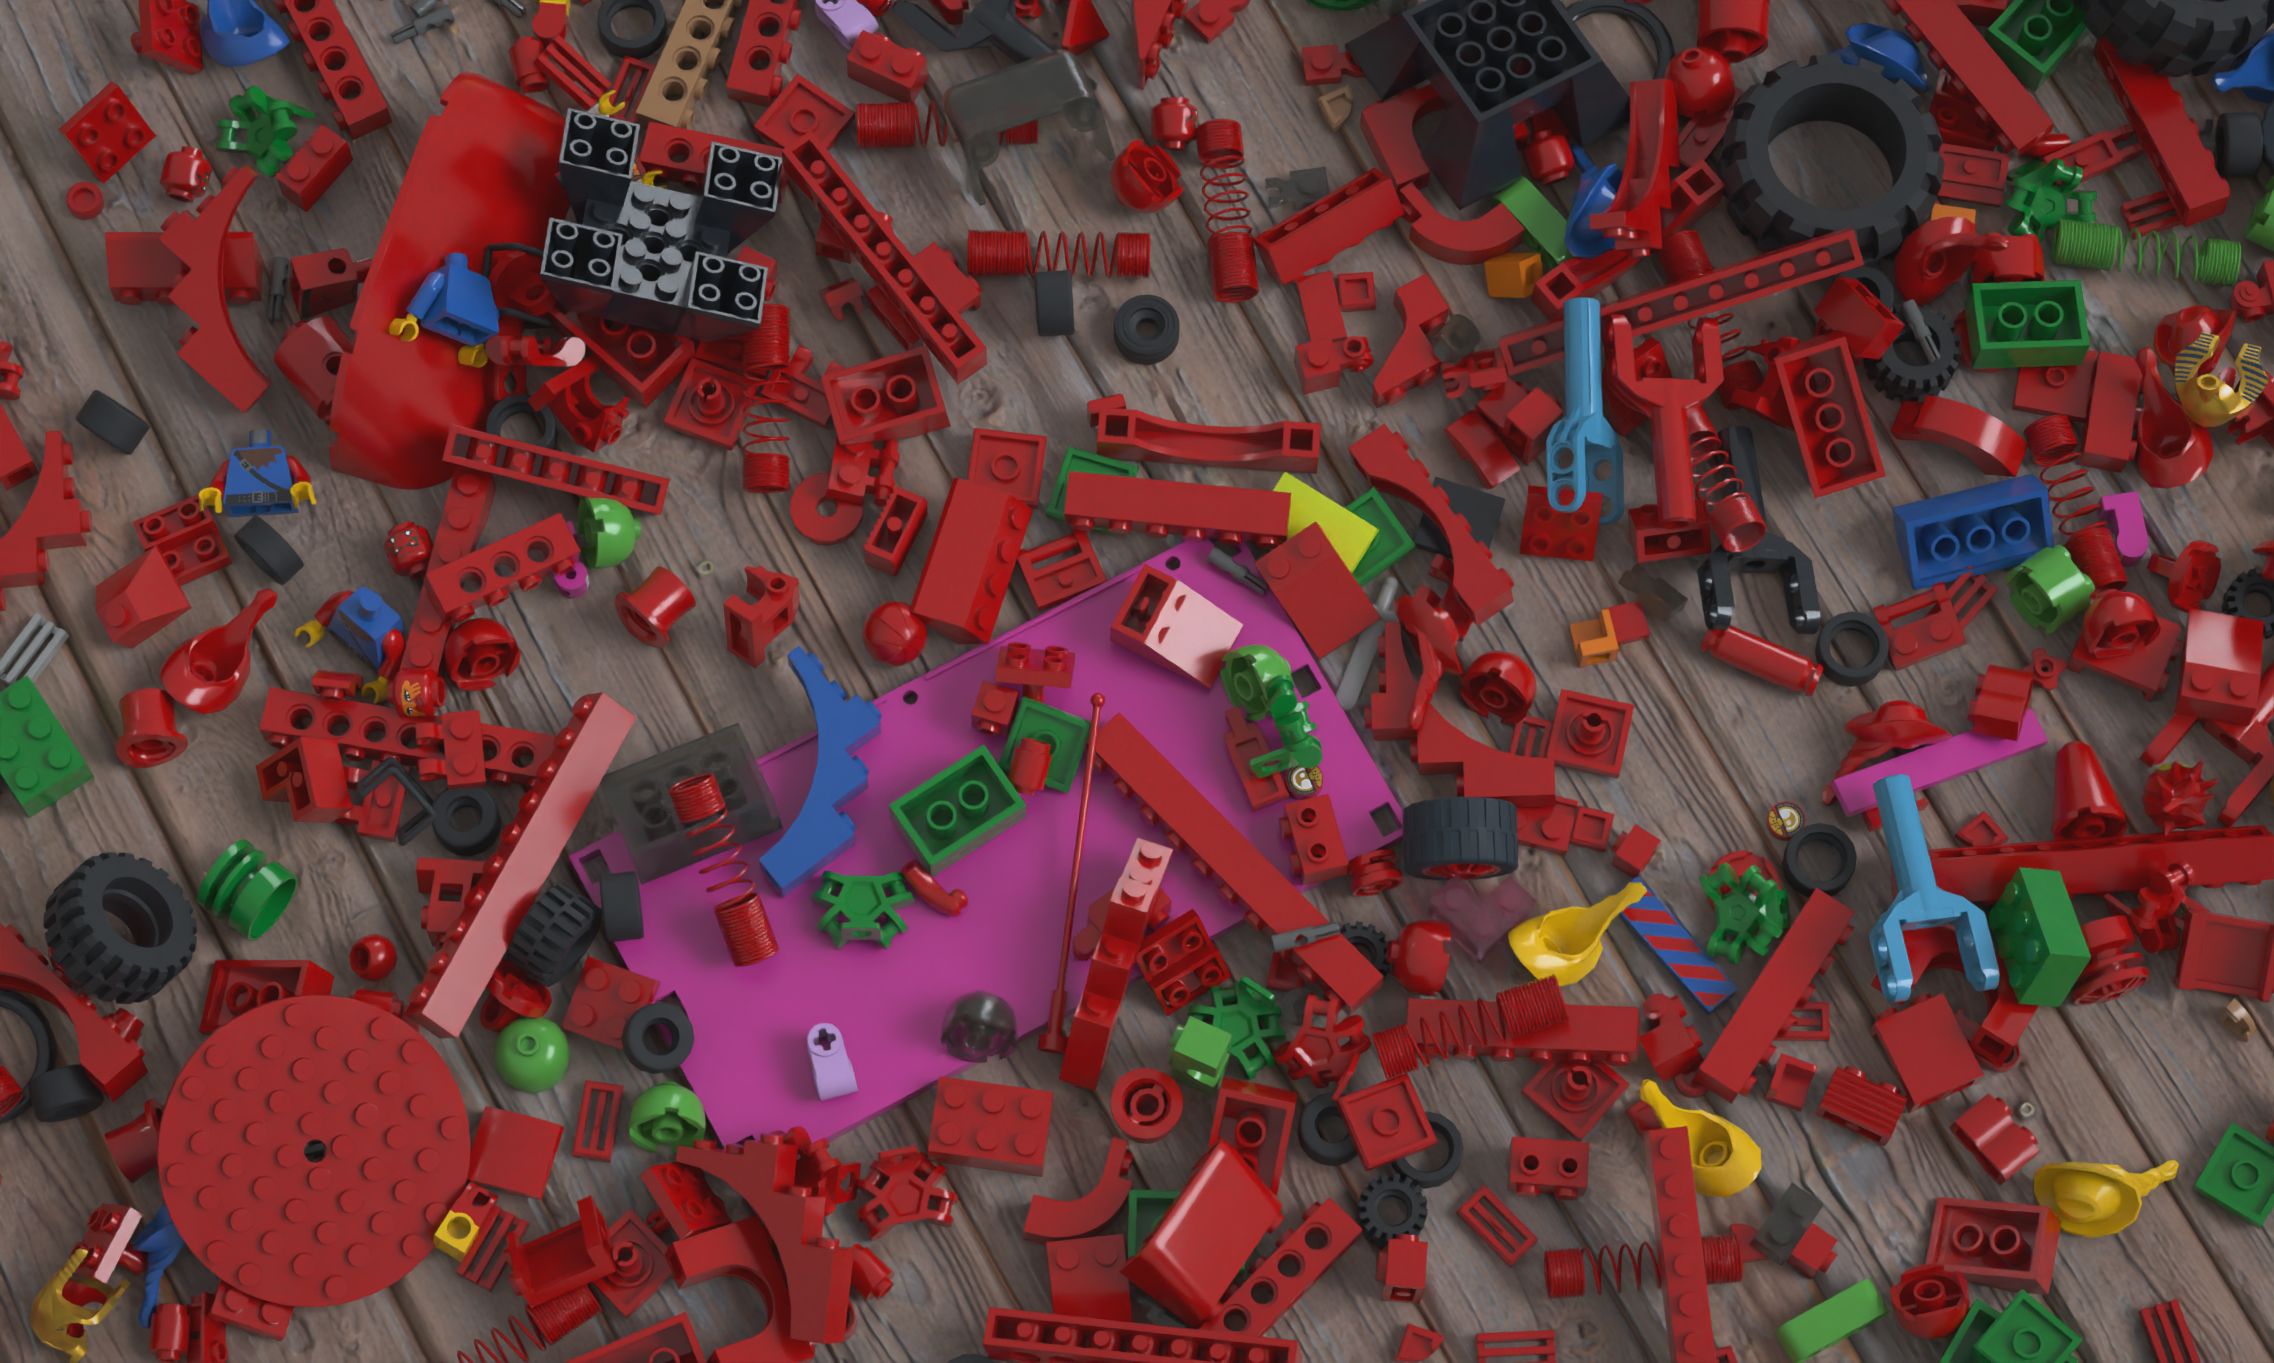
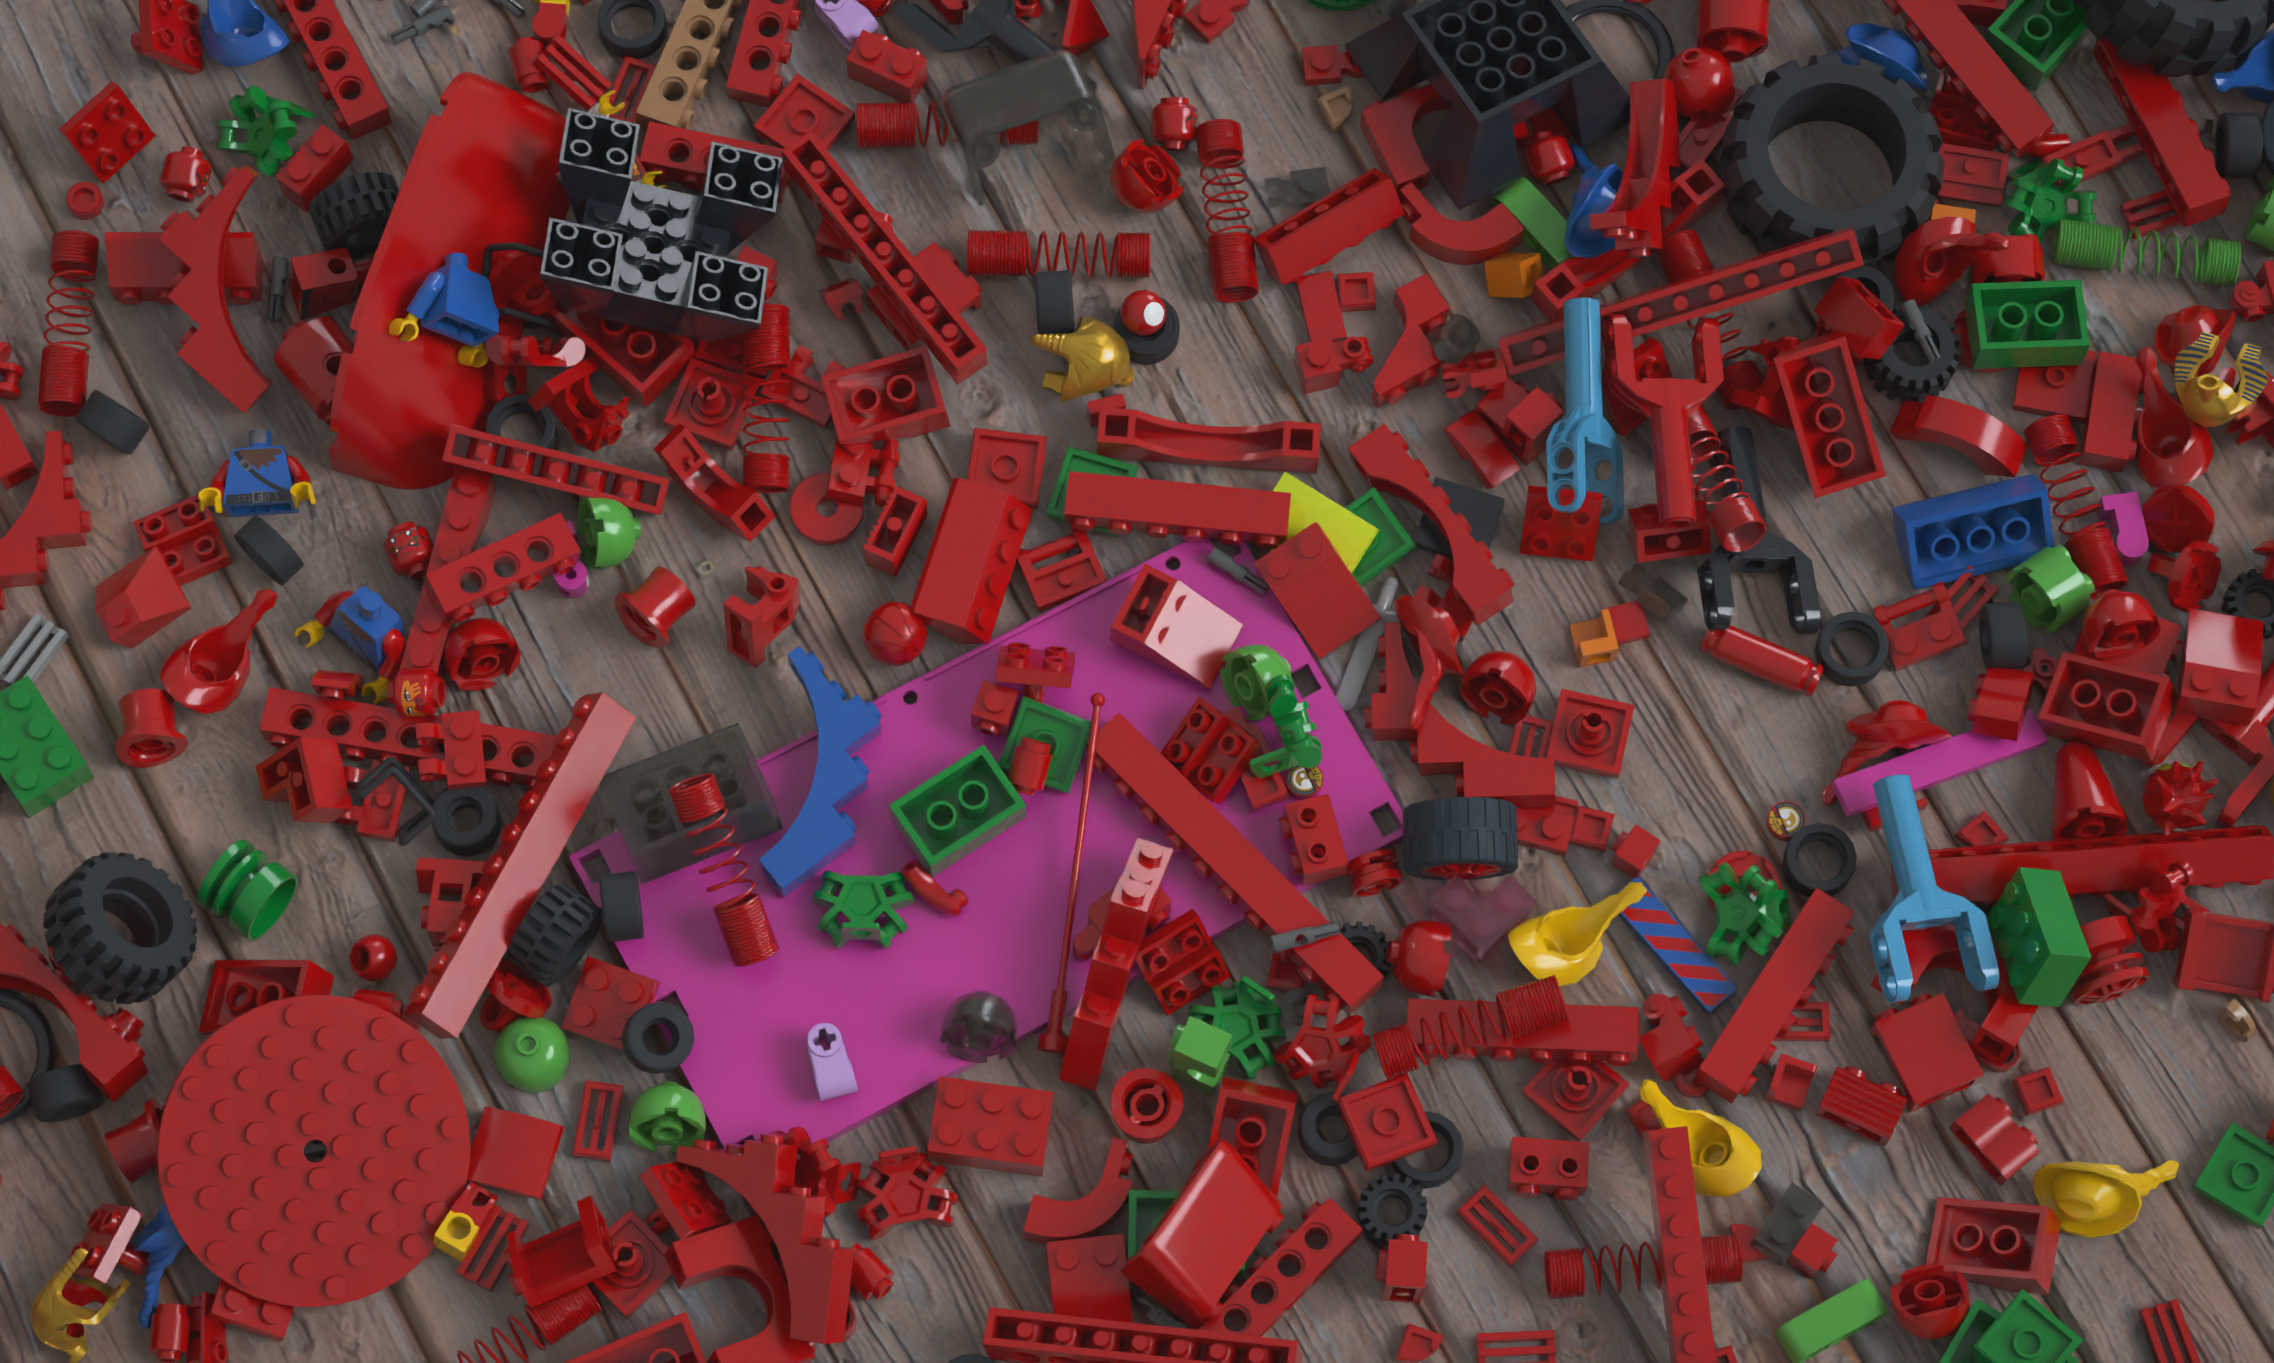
none -> red piece [37,230,99,417]
none -> black tyre [309,172,399,257]
none -> red arch [653,423,775,542]
none -> pearl gold piece [1031,316,1135,402]
none -> red piece [1120,289,1167,336]
none -> red slope [1160,696,1262,805]
none -> black tyre [1979,602,2027,669]
none -> red tile [2012,1067,2064,1117]
none -> red brick [2038,651,2177,762]
none -> red tile [2142,485,2216,554]

